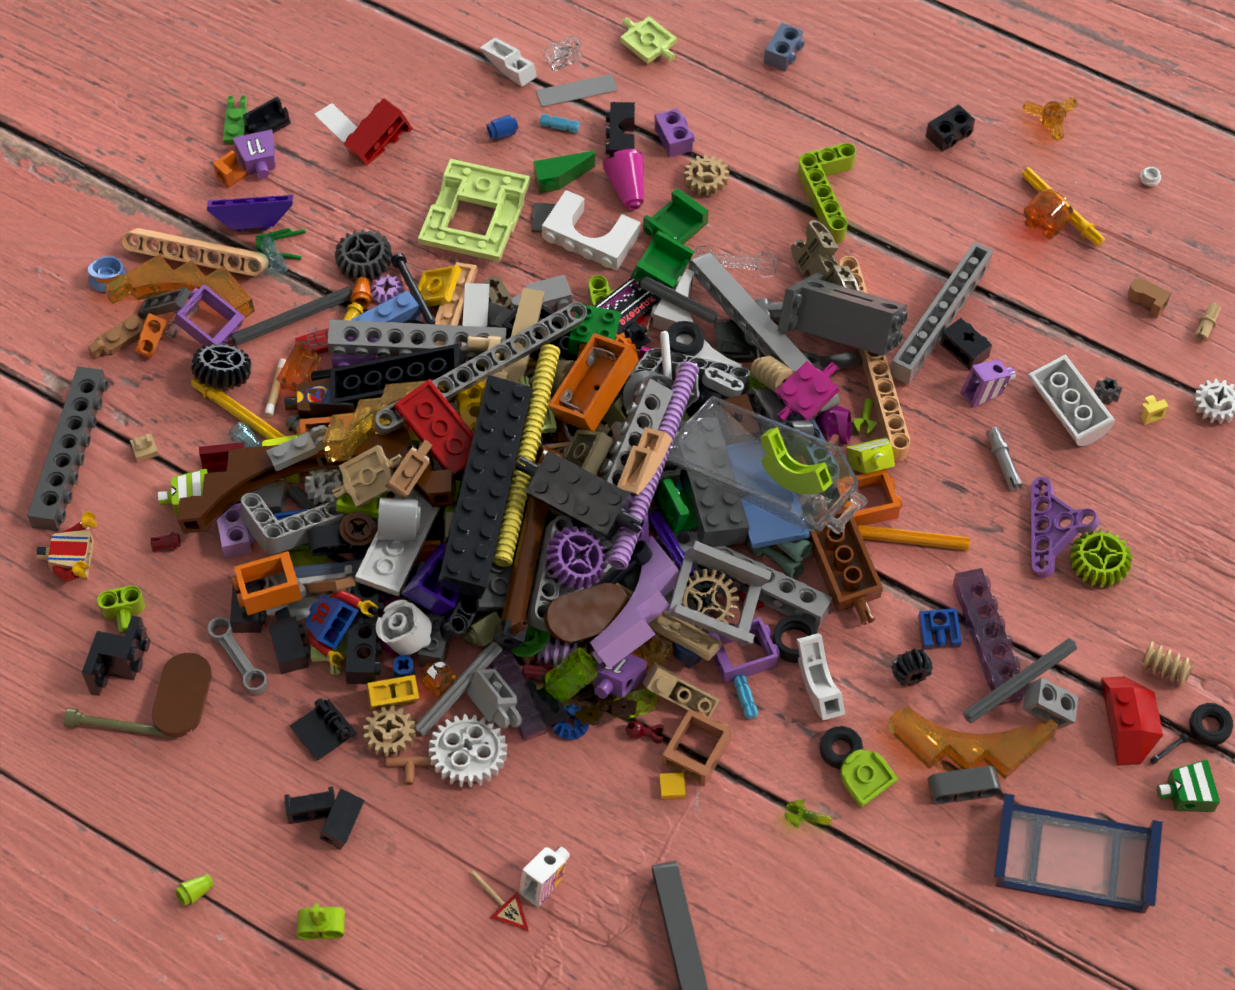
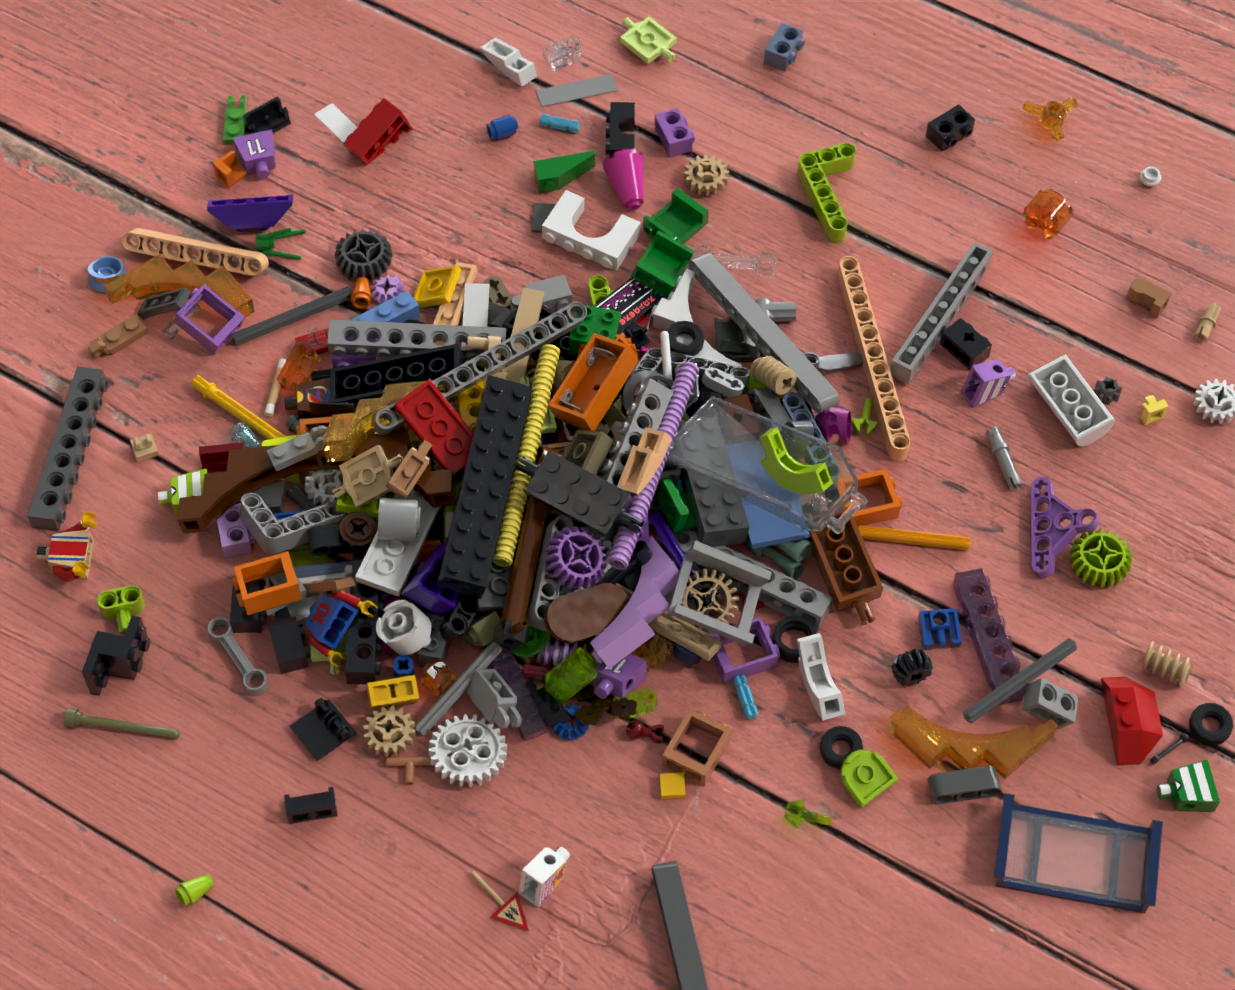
orange leg [134,313,167,358] -> none
dark red pin [150,532,181,552] -> none
reddish brown tile [152,653,212,737] -> none
black gear [191,343,252,390] -> none
clear light blue plate [260,235,288,274] -> none
lime beam [297,903,345,940] -> none
black hinge [320,789,365,850] -> none
yellow pin [343,302,363,320] -> none
black bar [391,253,436,324] -> none
yellowish green piece [418,159,530,262] -> none
dark grey axle [640,276,718,323] -> none
tan slope [642,662,720,718] -> none
dark pink plate [775,361,840,422] -> none
dark grey brick [777,273,908,356] -> none
dark tan piece [791,220,860,291] -> none
neon yellow torso [846,437,895,473] -> none
yellow axle [1021,167,1105,247] -> none

